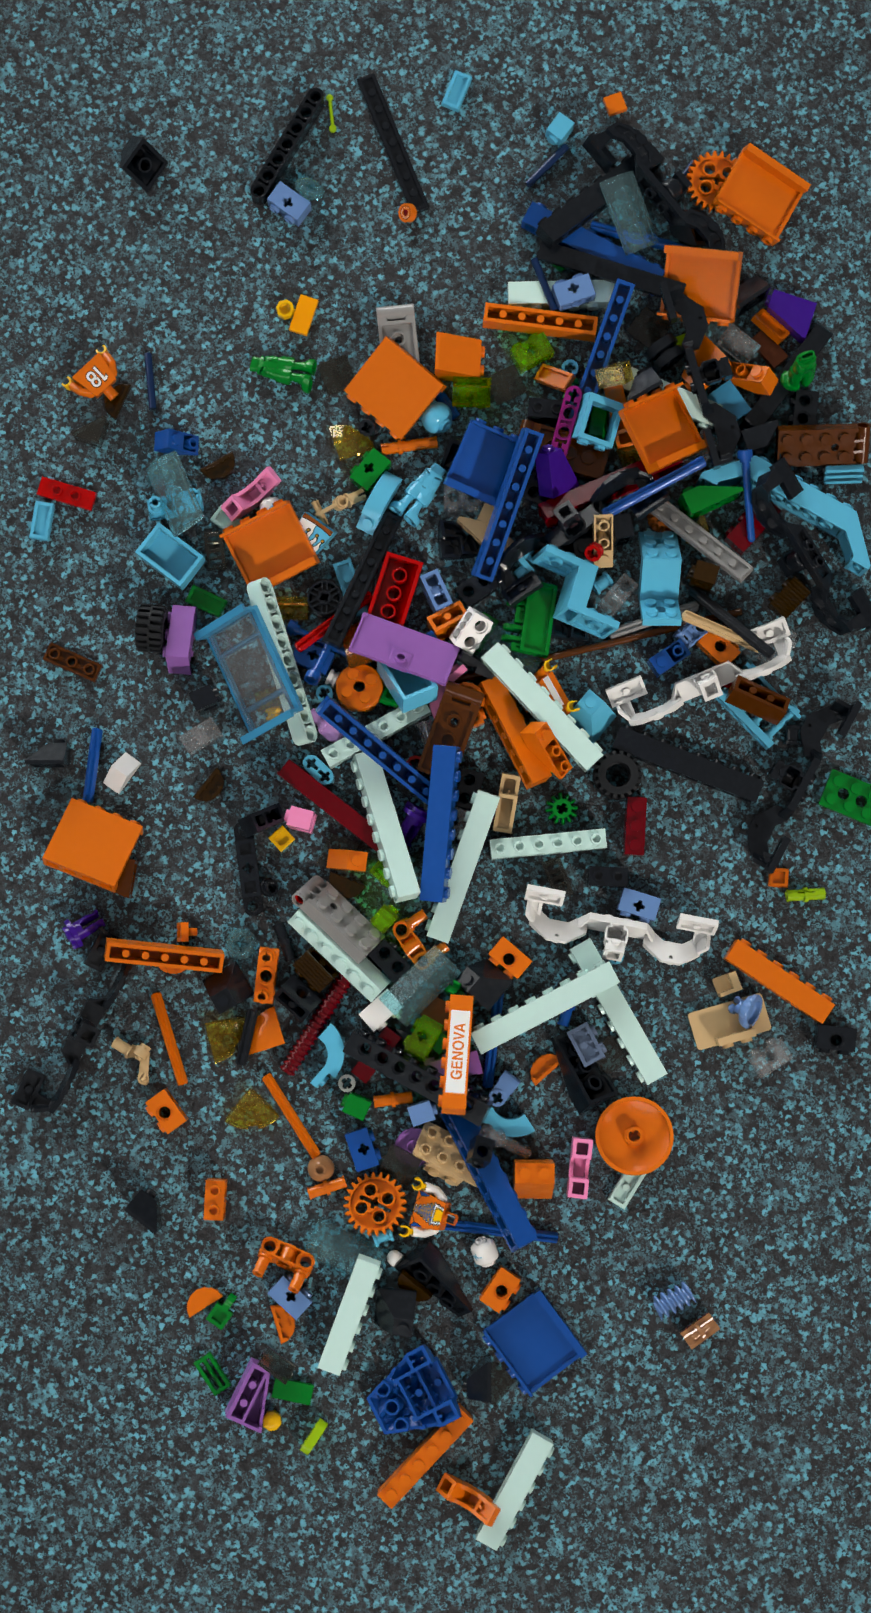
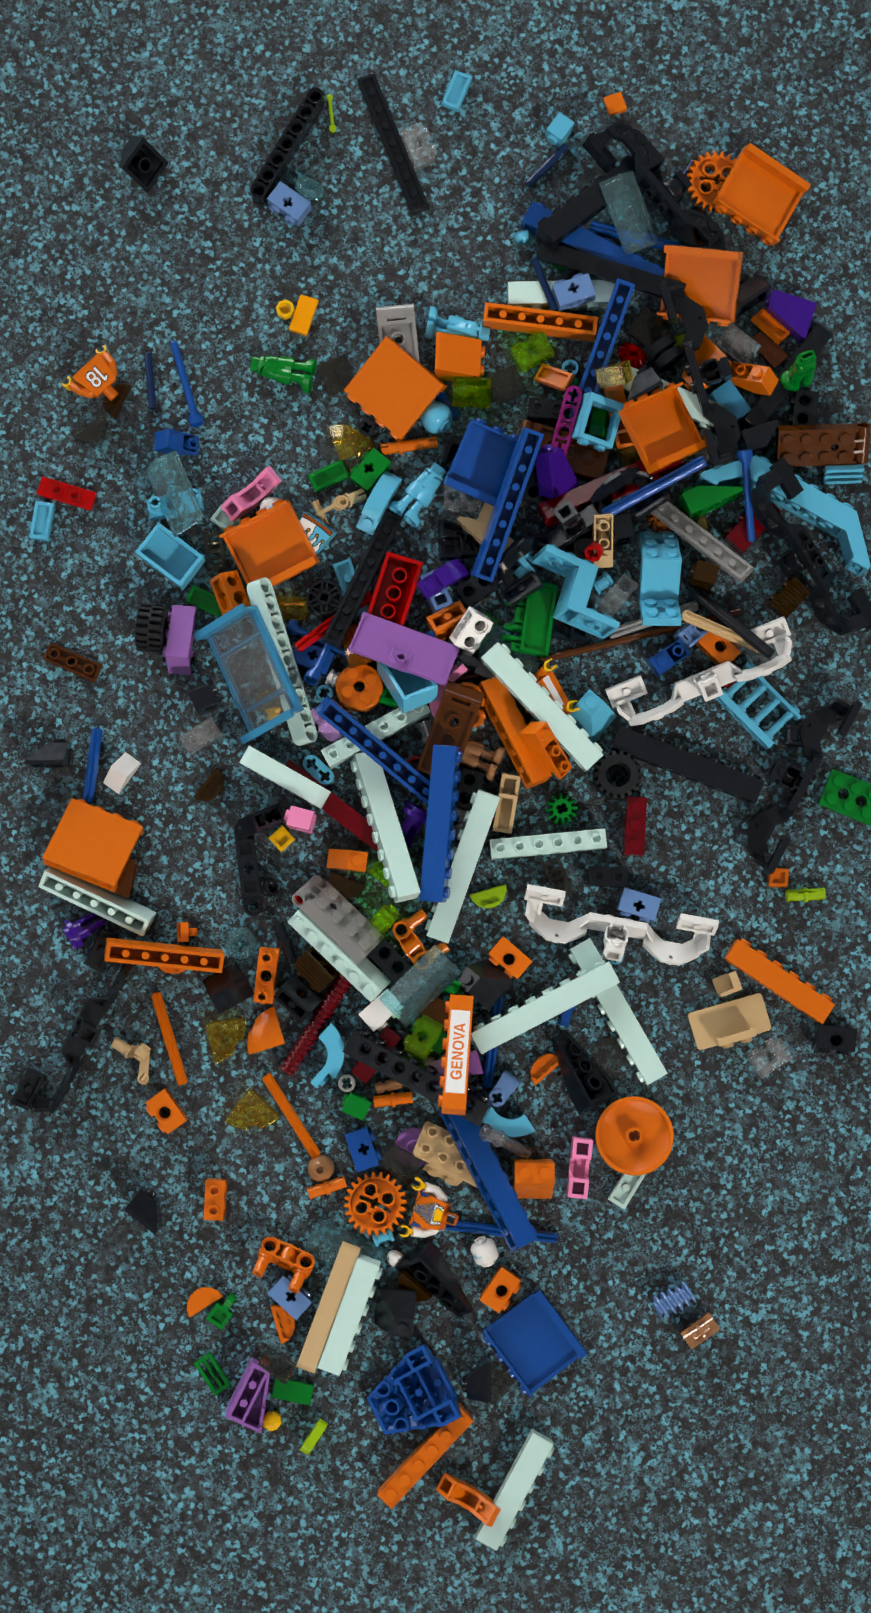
dark brown tile [200,451,235,480] -> none
black axle [235,1008,258,1066] -> none
orange tile [398,203,417,223] -> none
medium blue brick [407,1099,438,1127] -> none
black brick [466,1135,495,1169] -> none
sand blue bracket [567,1022,607,1067] -> none
reddish brown brick [725,675,790,725] -> none
medium blue hair [728,994,763,1029] -> none
none -> light aqua brick [38,867,156,936]
none -> blue piece [170,340,205,428]
none -> orange brick [209,570,250,615]
none -> light aqua beam [239,746,331,809]
none -> tan beam [296,1241,361,1374]
none -> green tile [307,459,350,493]
none -> medium nougat axle [375,1079,406,1094]
none -> clear brick [400,122,437,171]
none -> dark purple arch [416,558,470,601]
none -> medium azure piece [425,306,490,341]
none -> medium nougat piece [461,740,506,781]
none -> lime tile [469,884,507,909]
none -> medium azure hinge [514,229,529,245]
none -> red gear [618,342,646,369]

